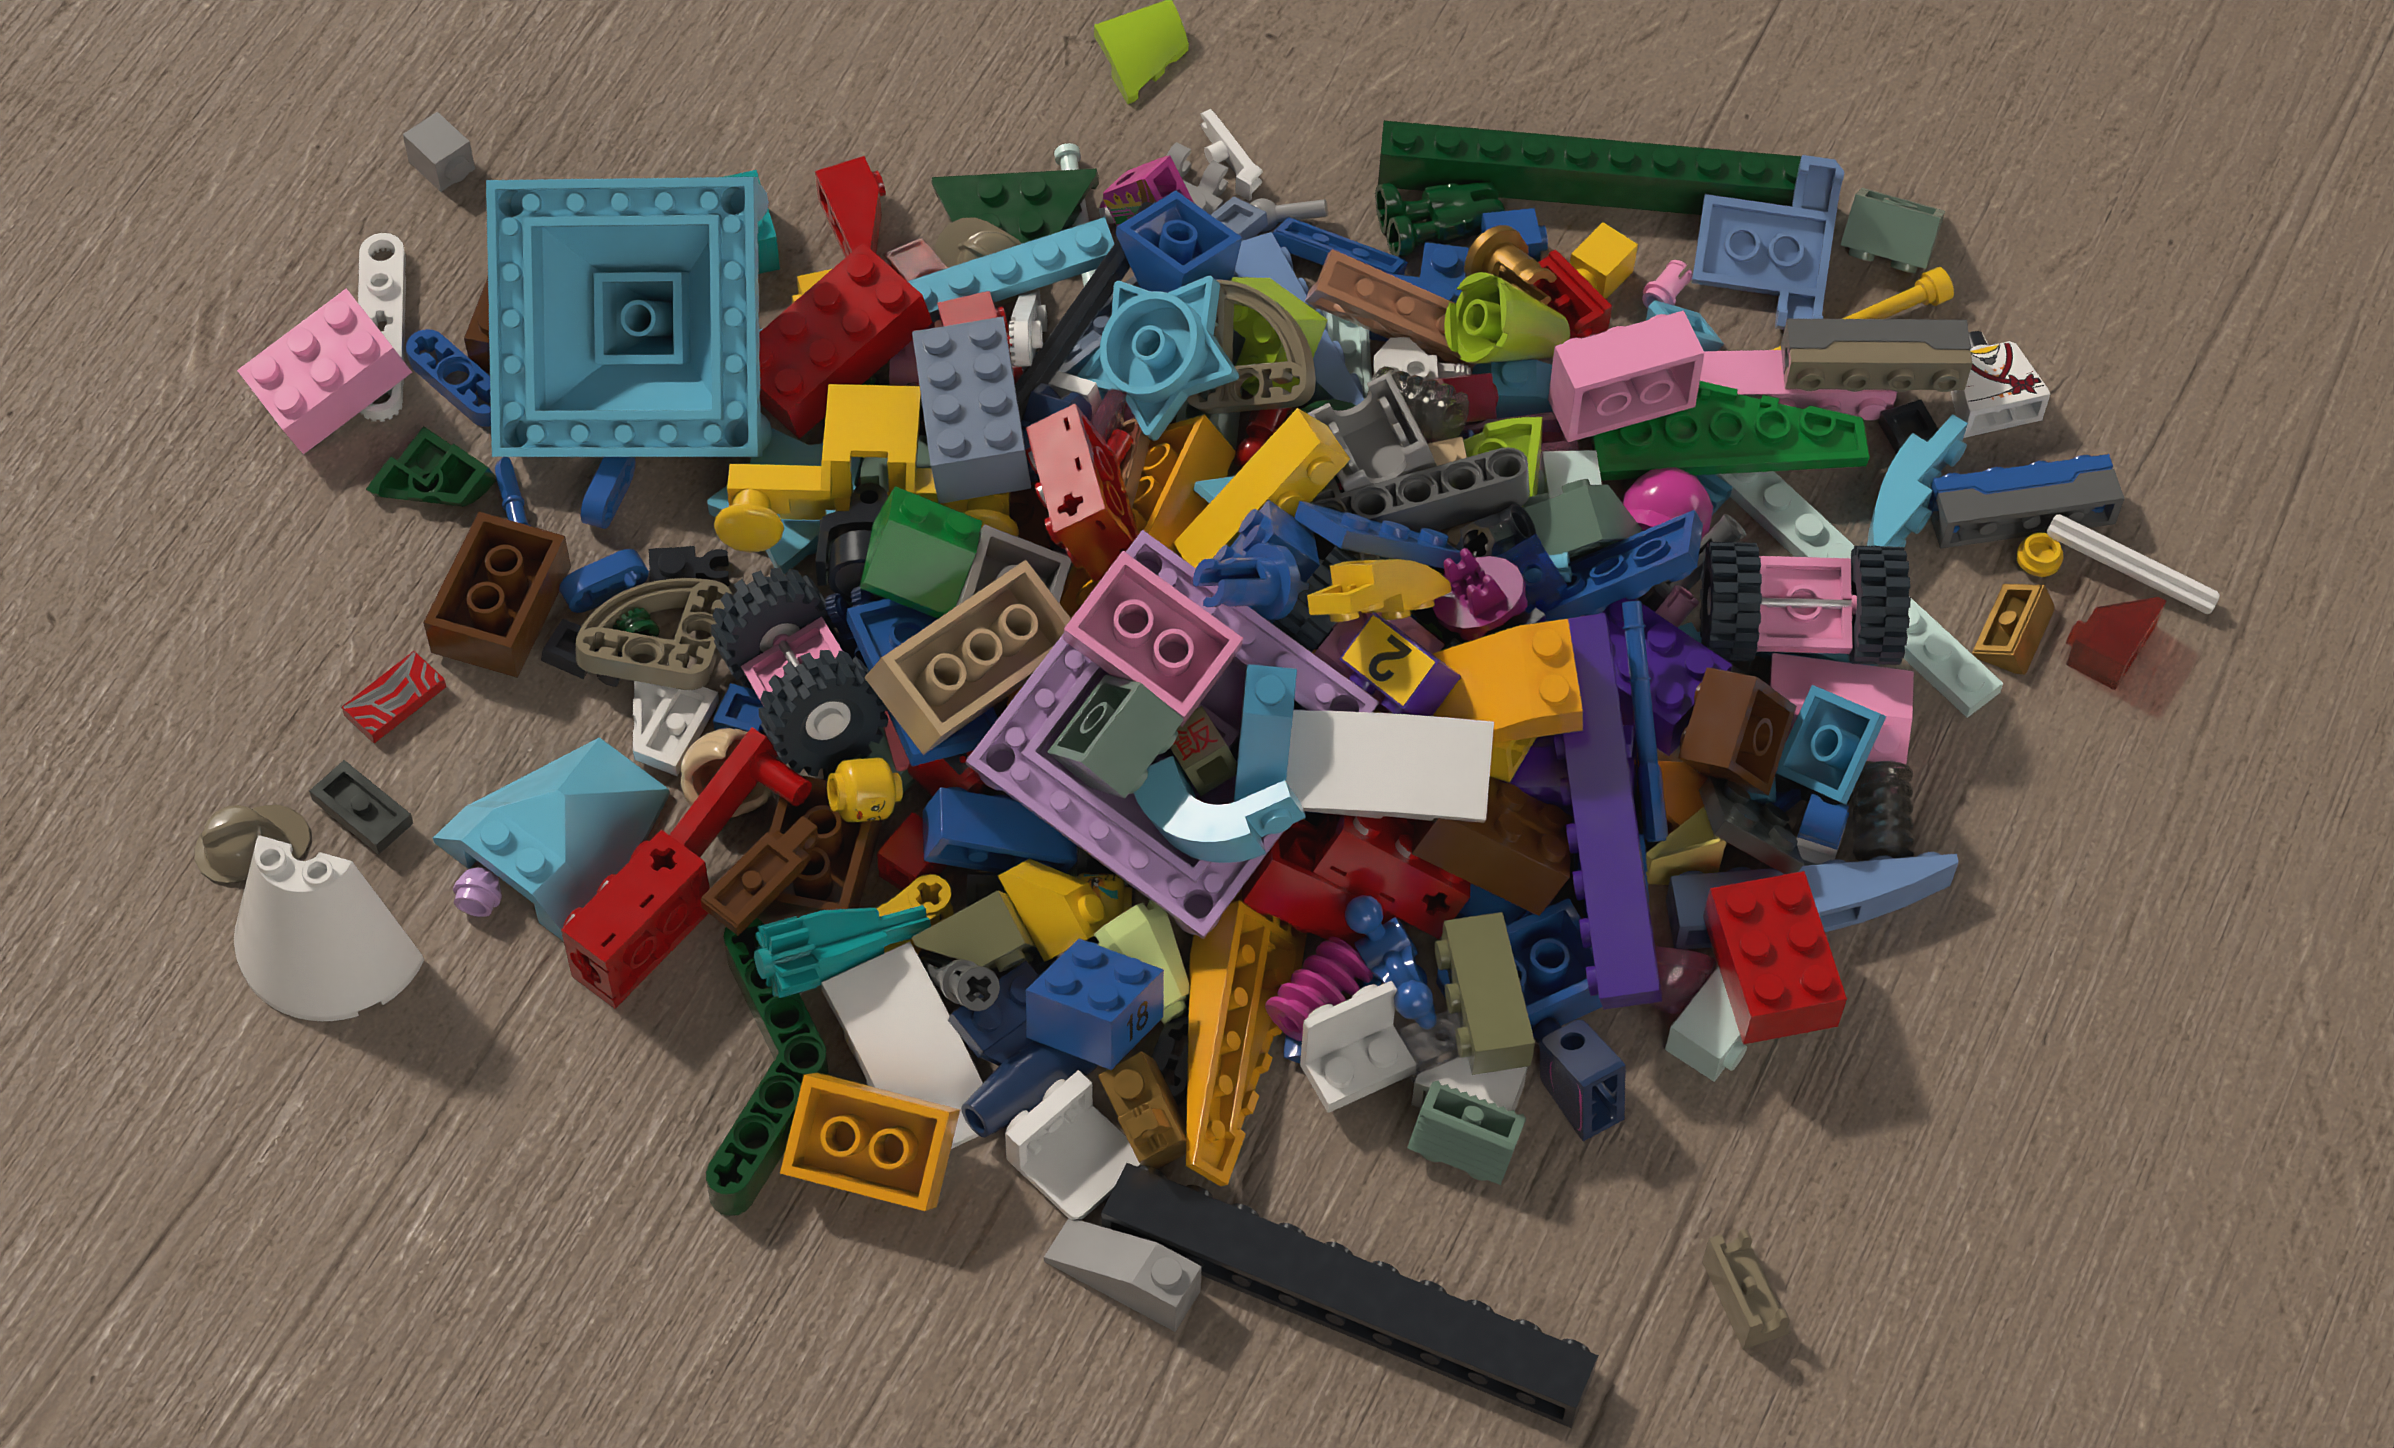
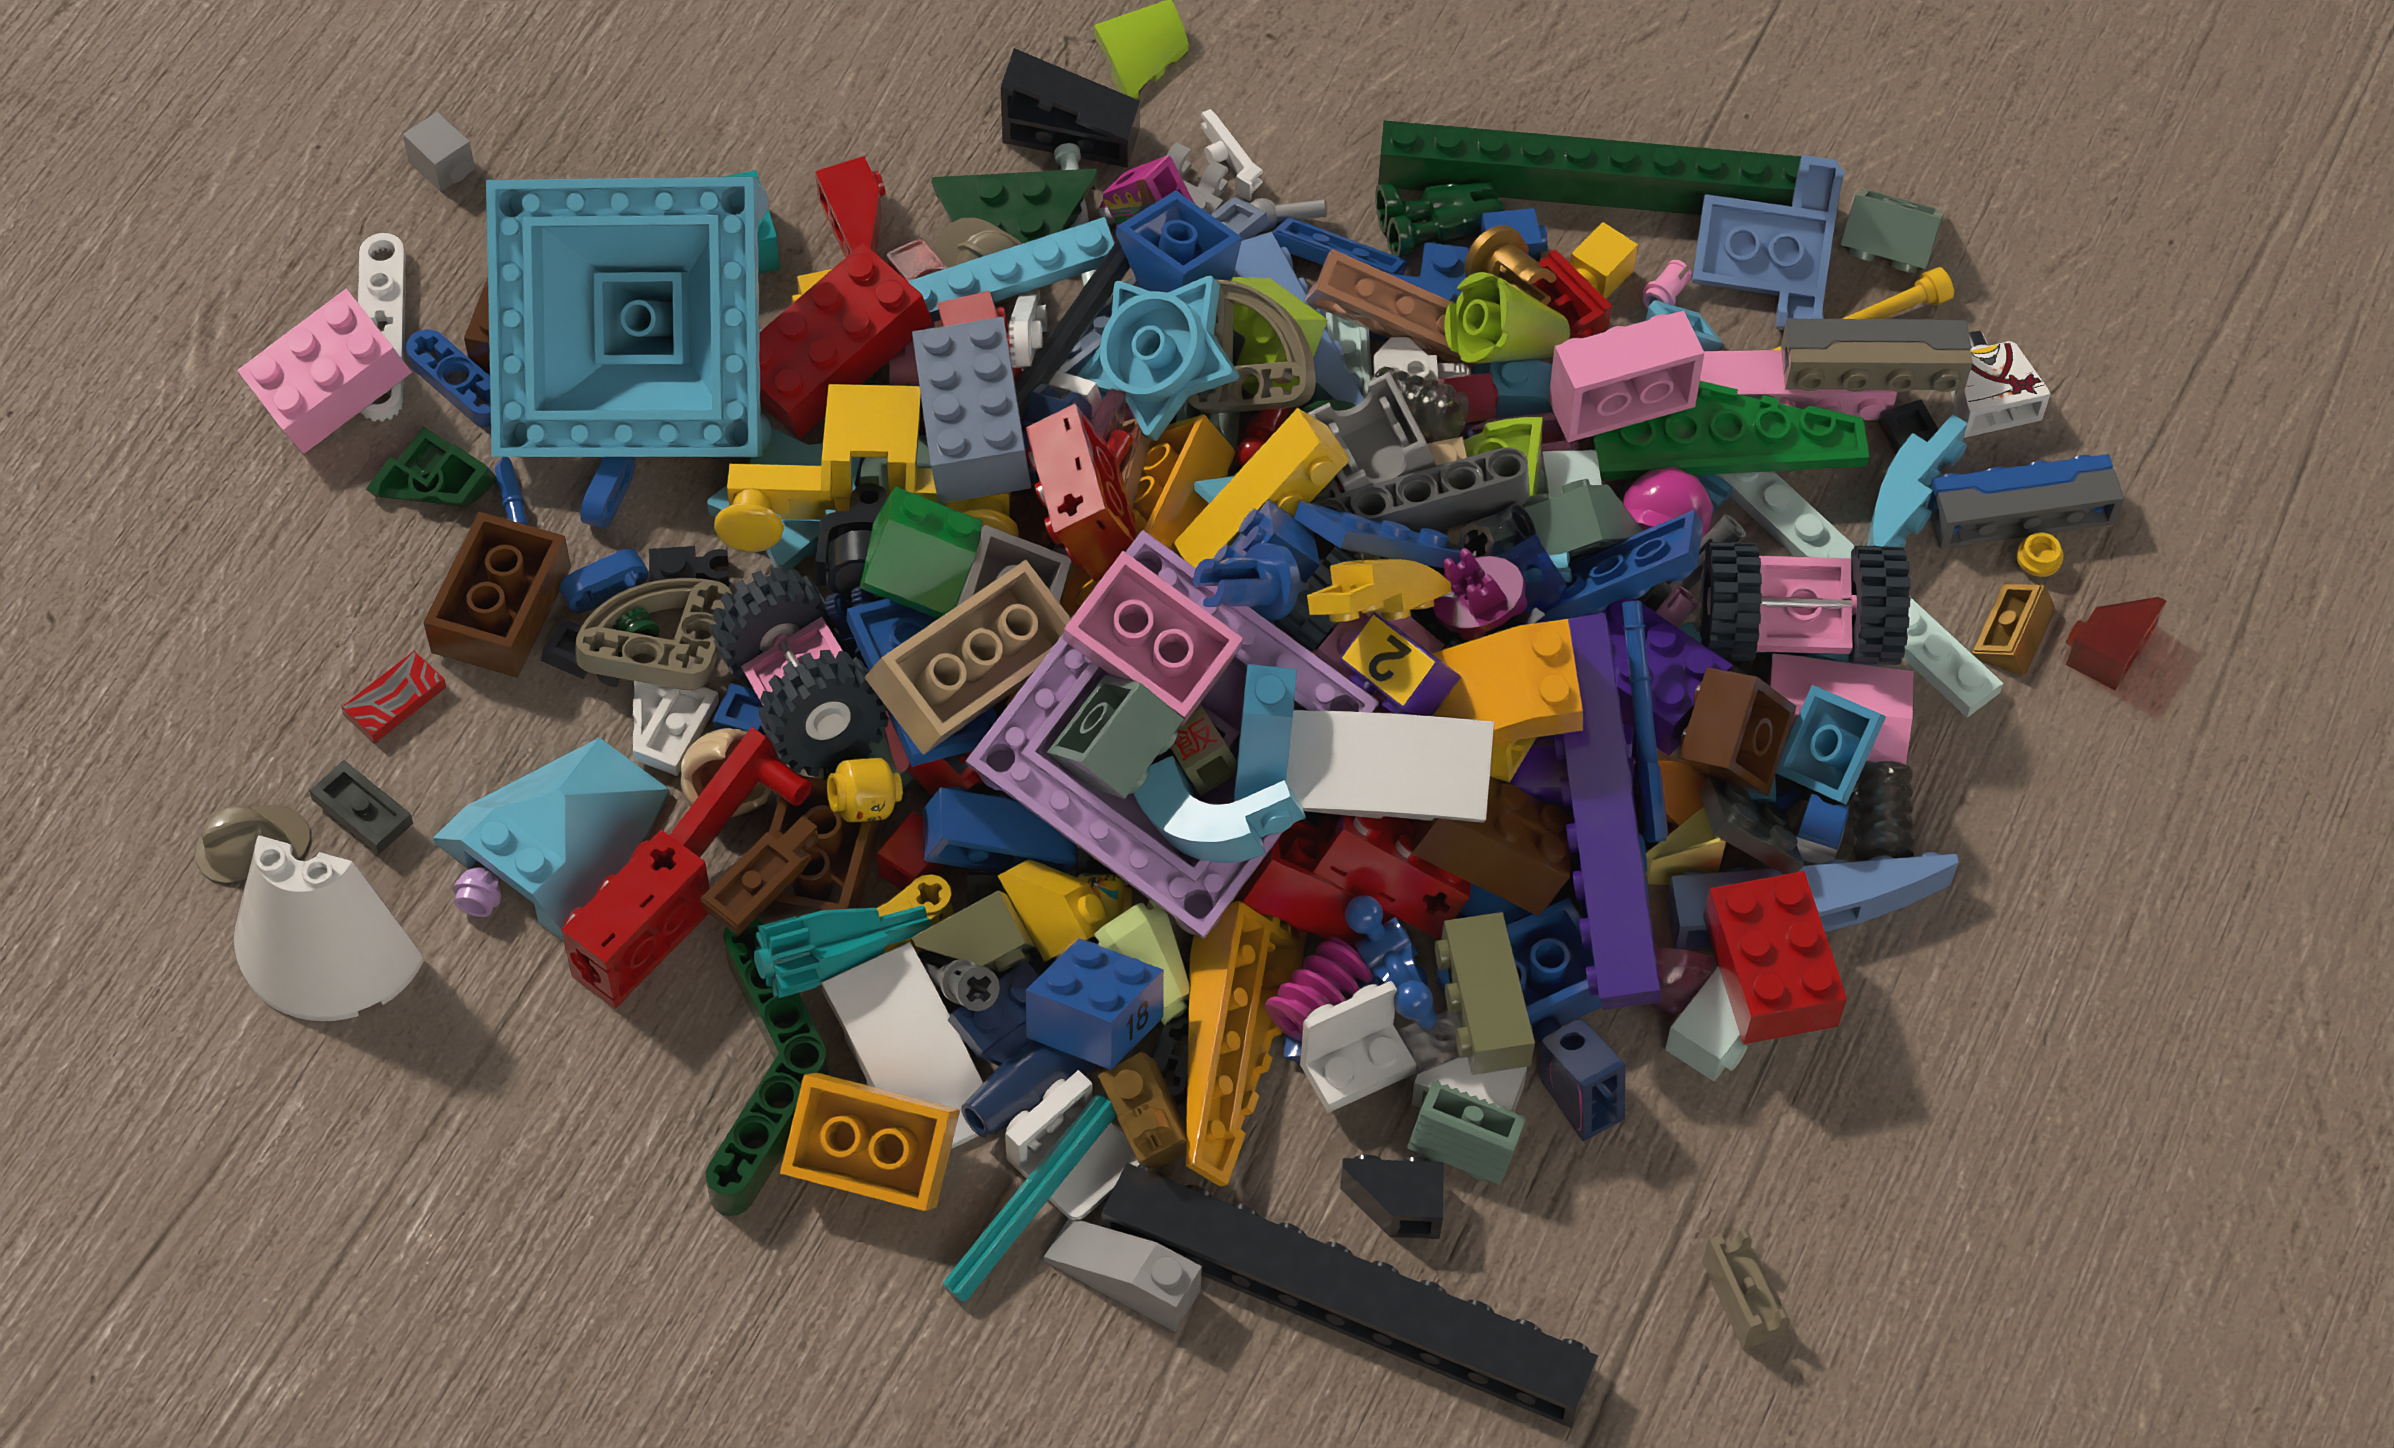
white axle [2047,514,2220,614] -> none
none -> teal axle [943,1095,1117,1302]
none -> black wedge [1001,48,1140,168]
none -> black slope [1340,1154,1444,1239]

